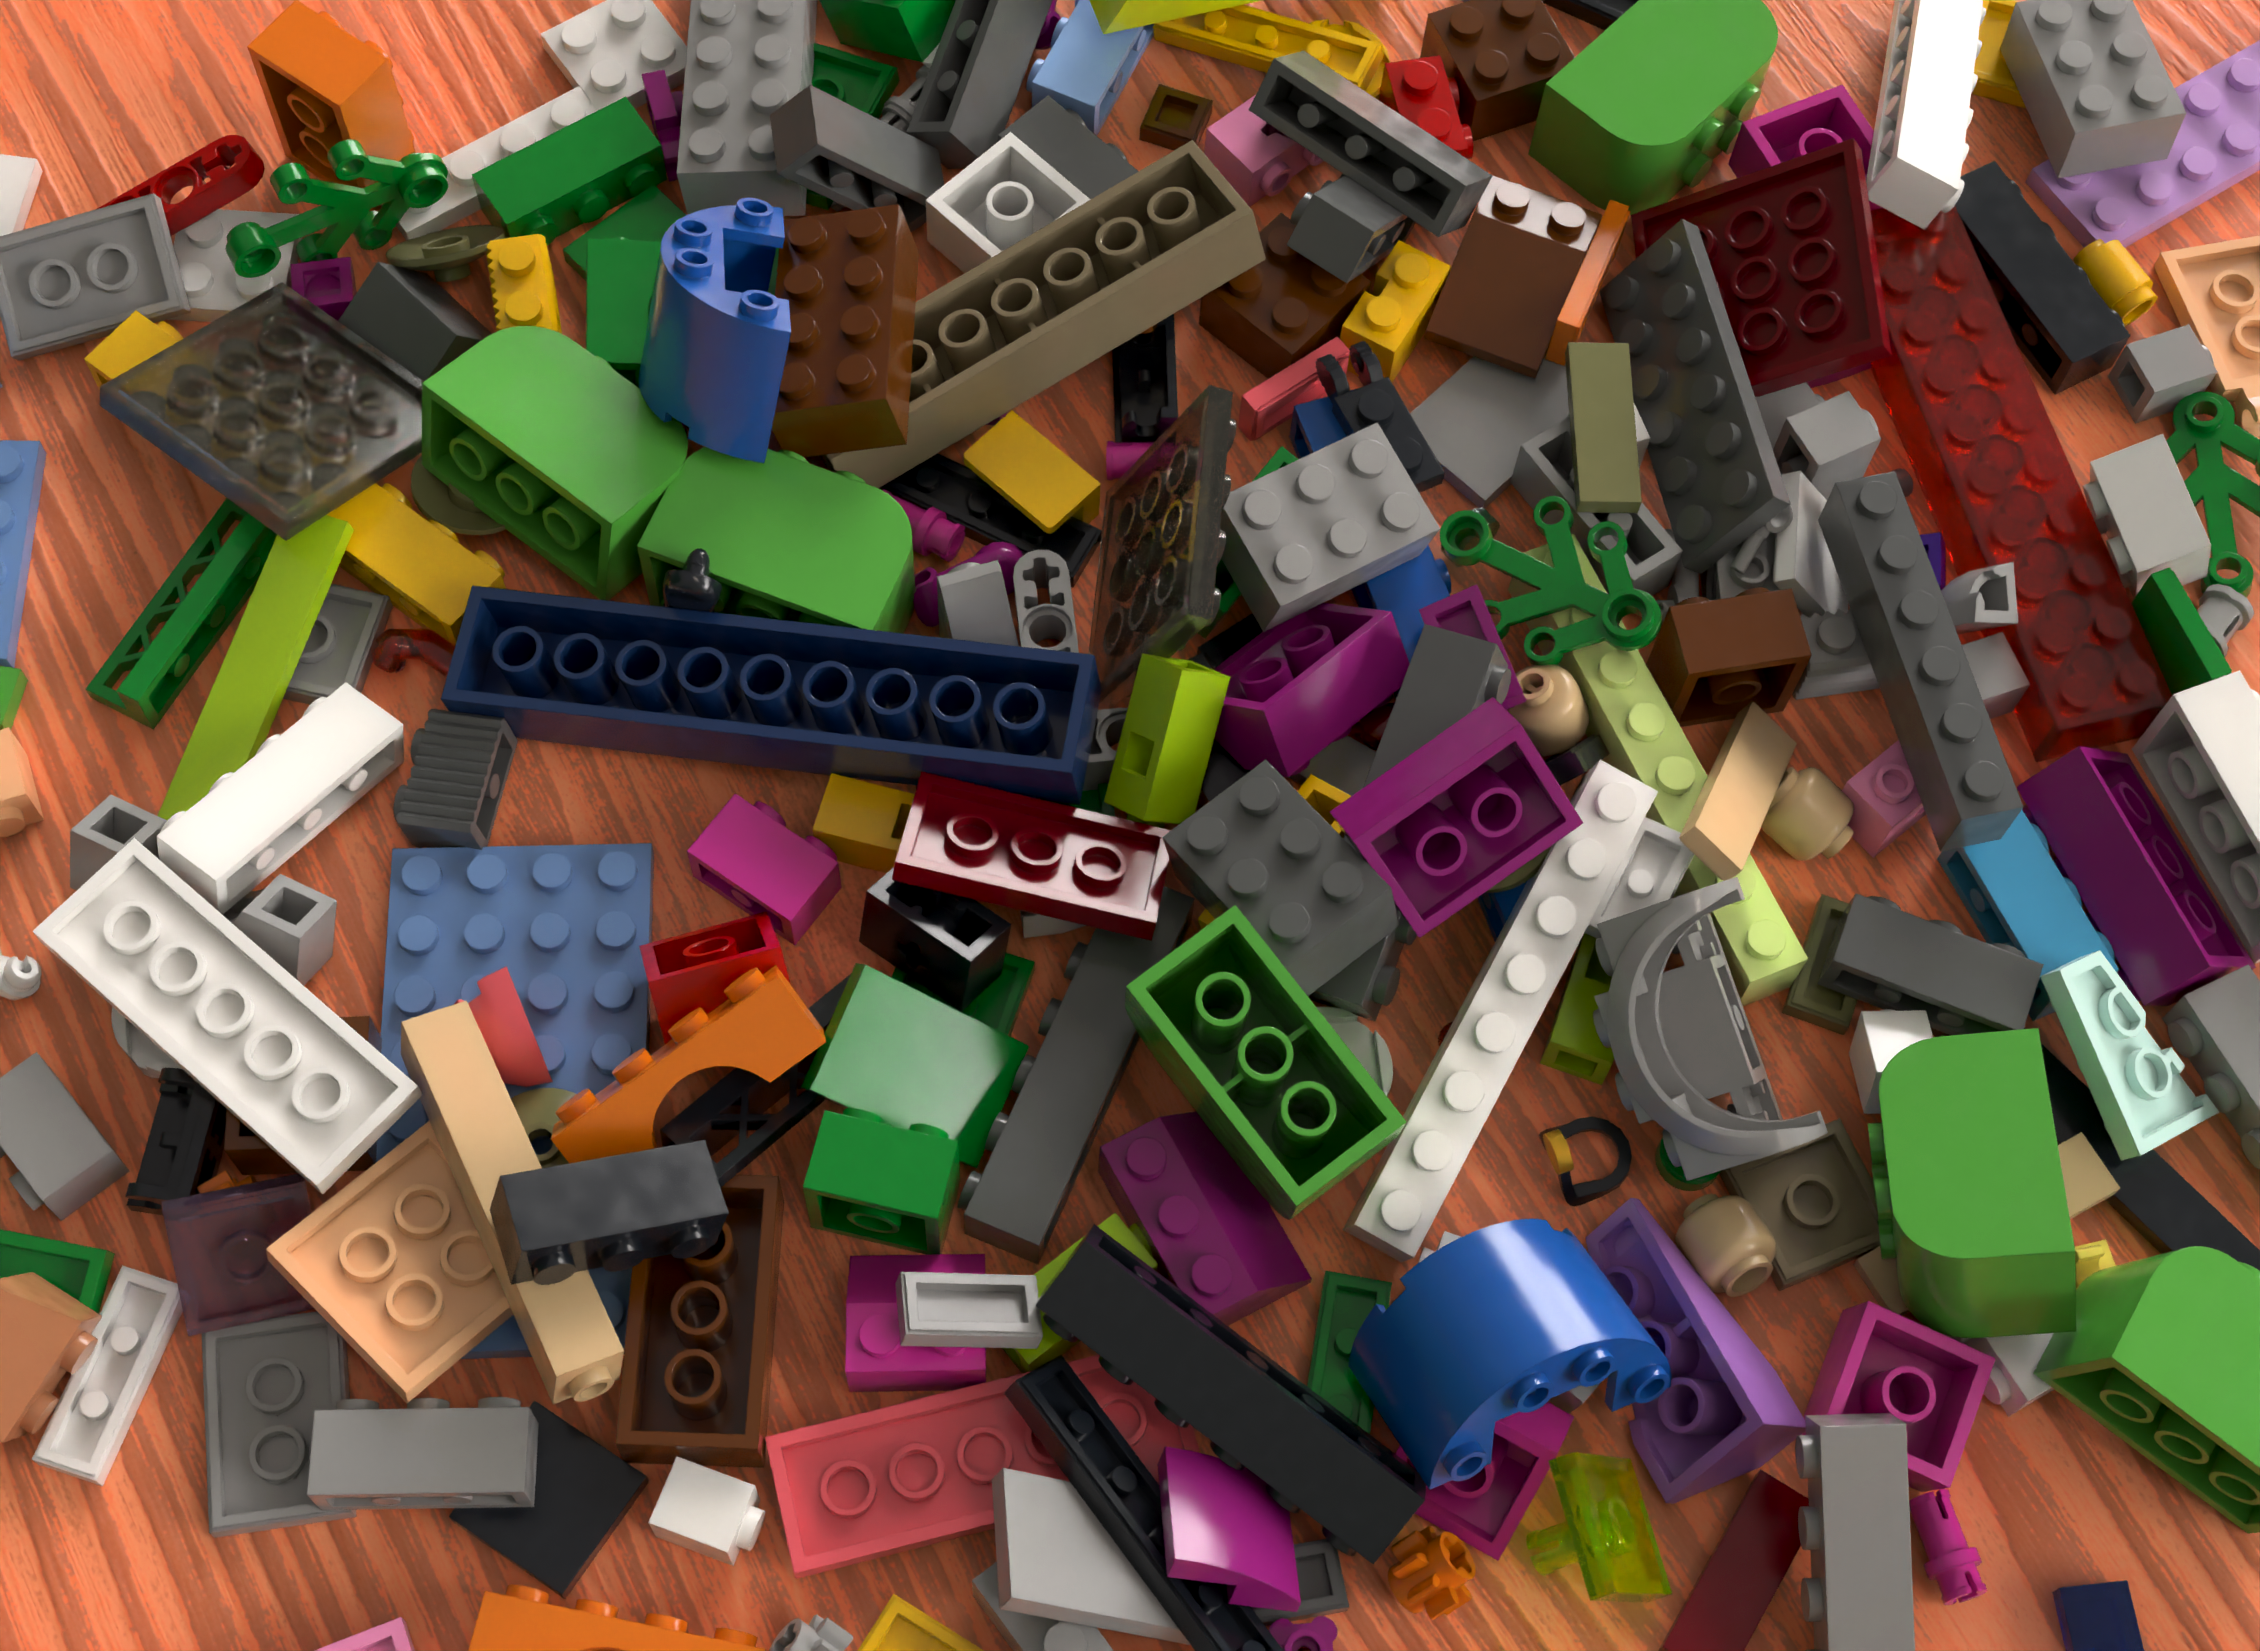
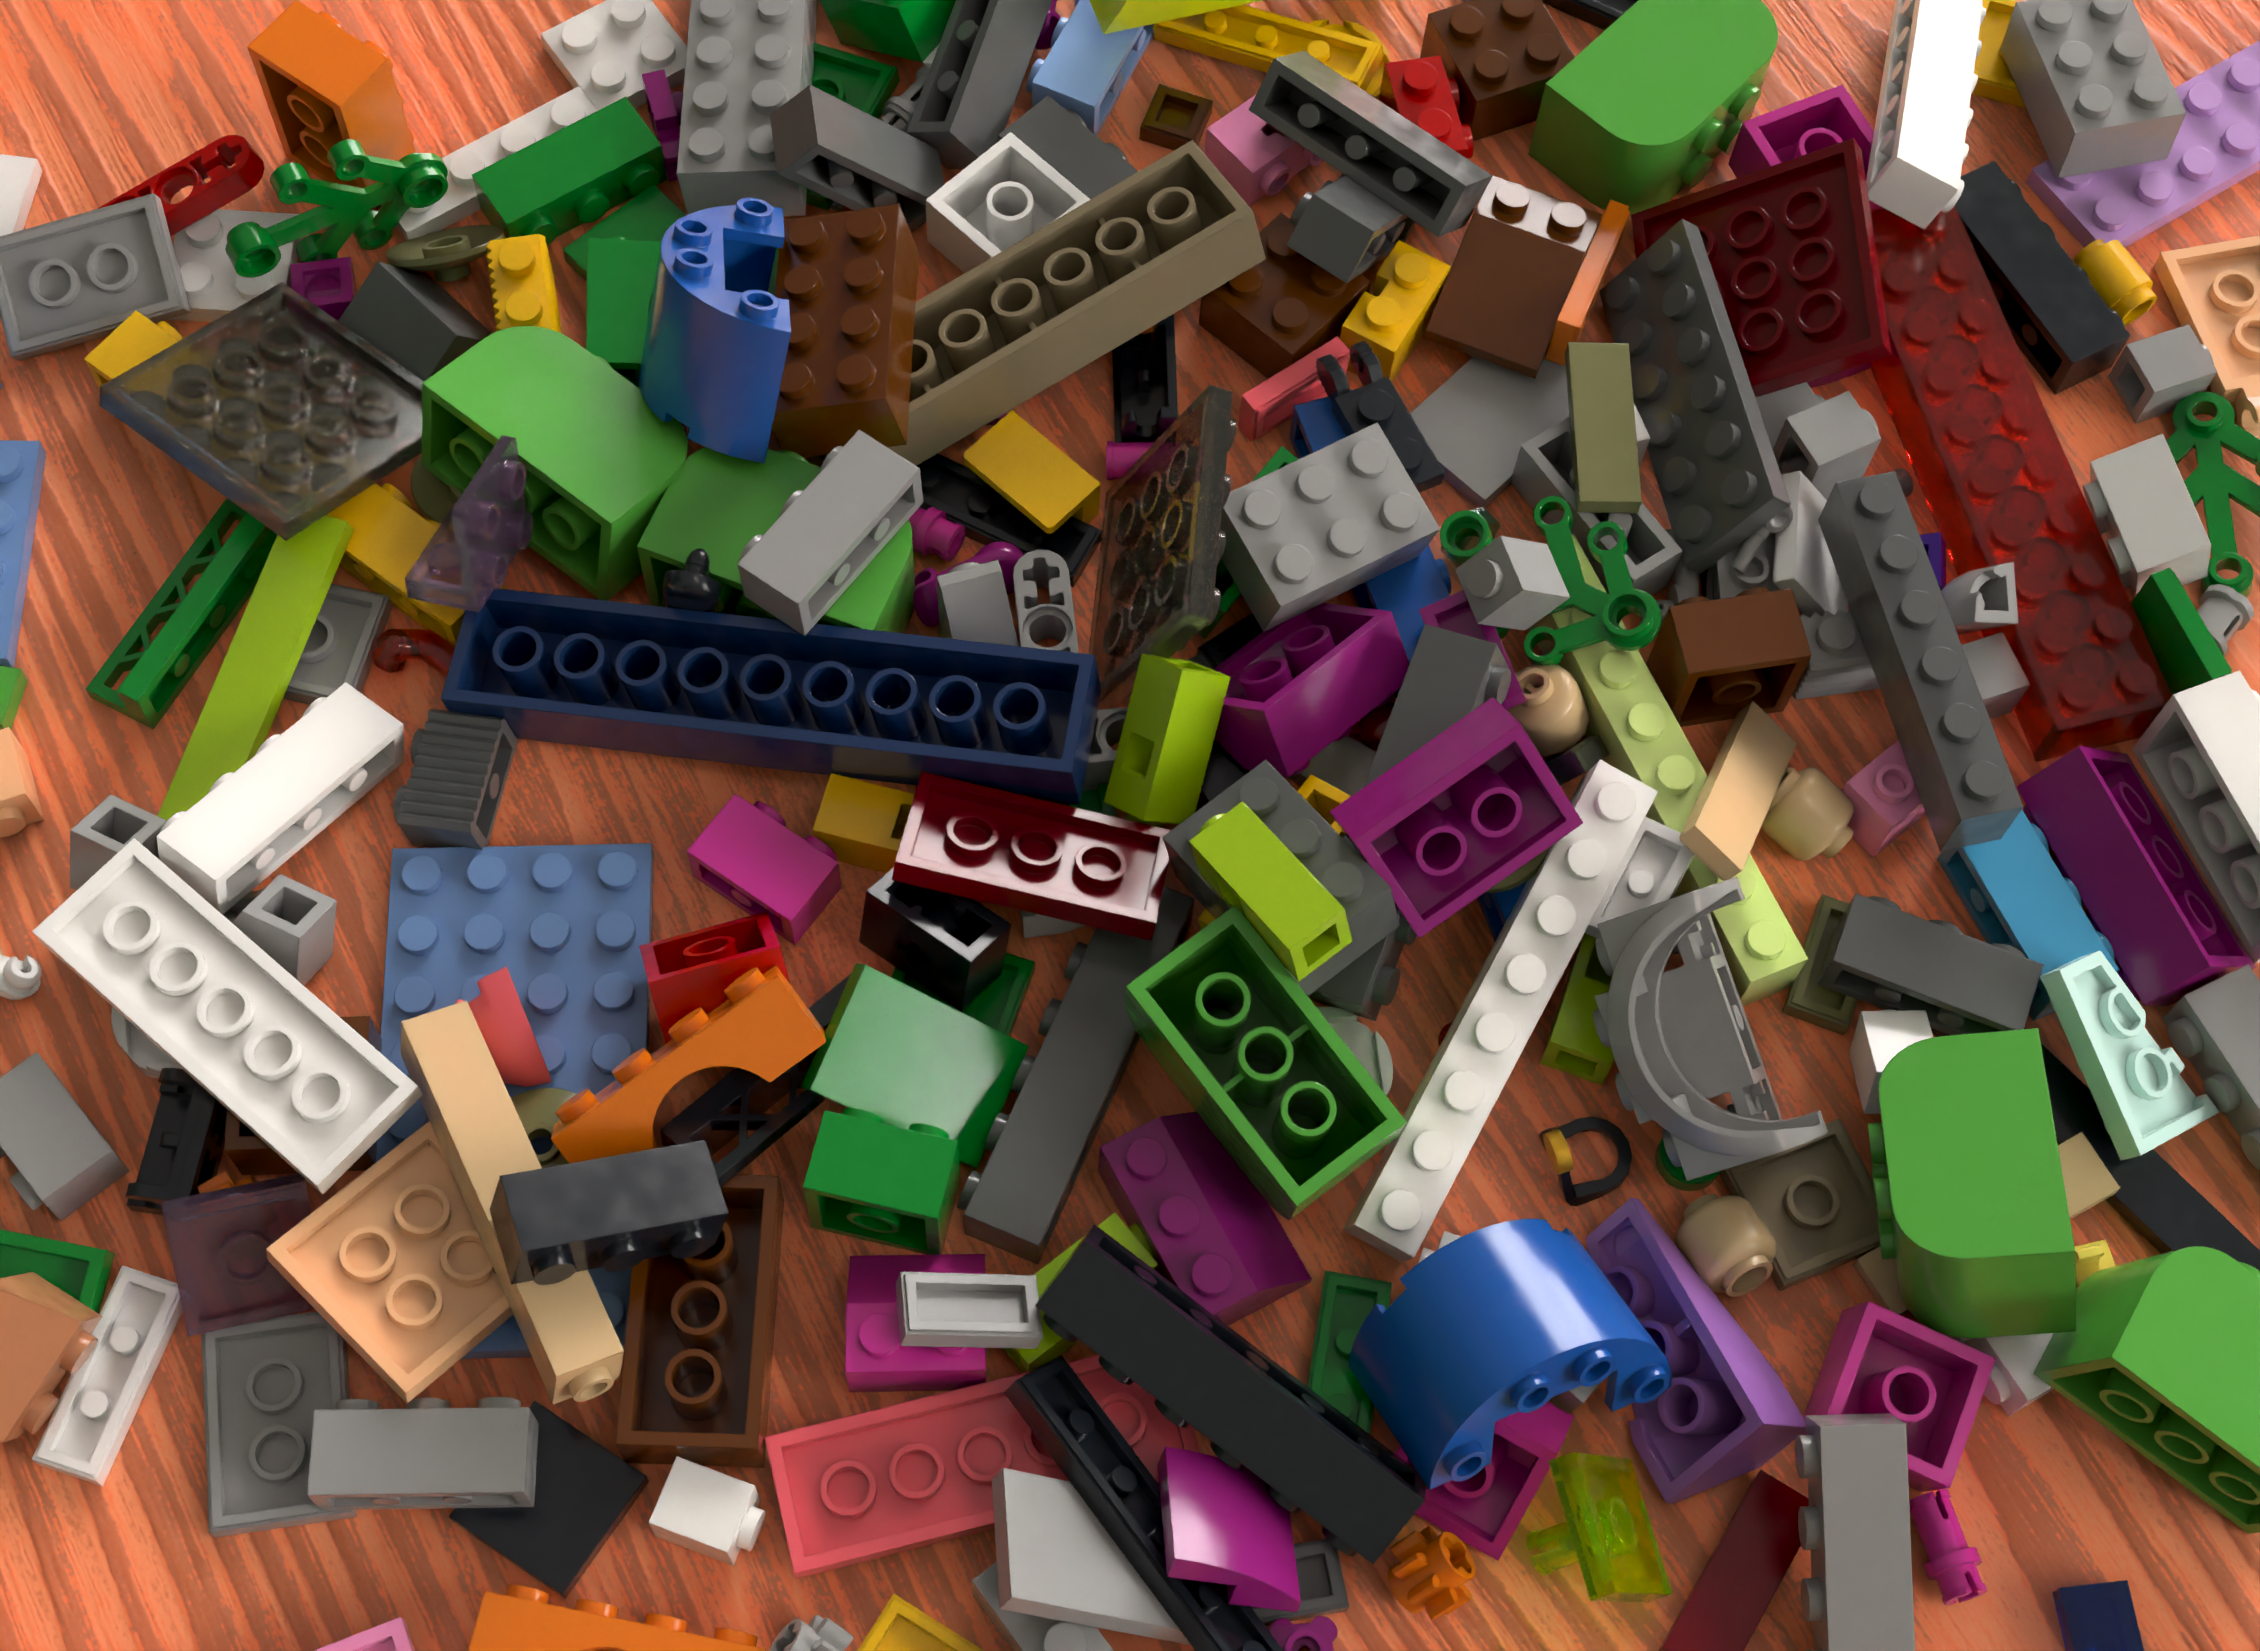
none -> bracket [405,435,533,613]
none -> light grey brick [737,430,924,636]
none -> lime brick [1189,801,1352,982]
none -> light grey brick [1455,536,1570,631]

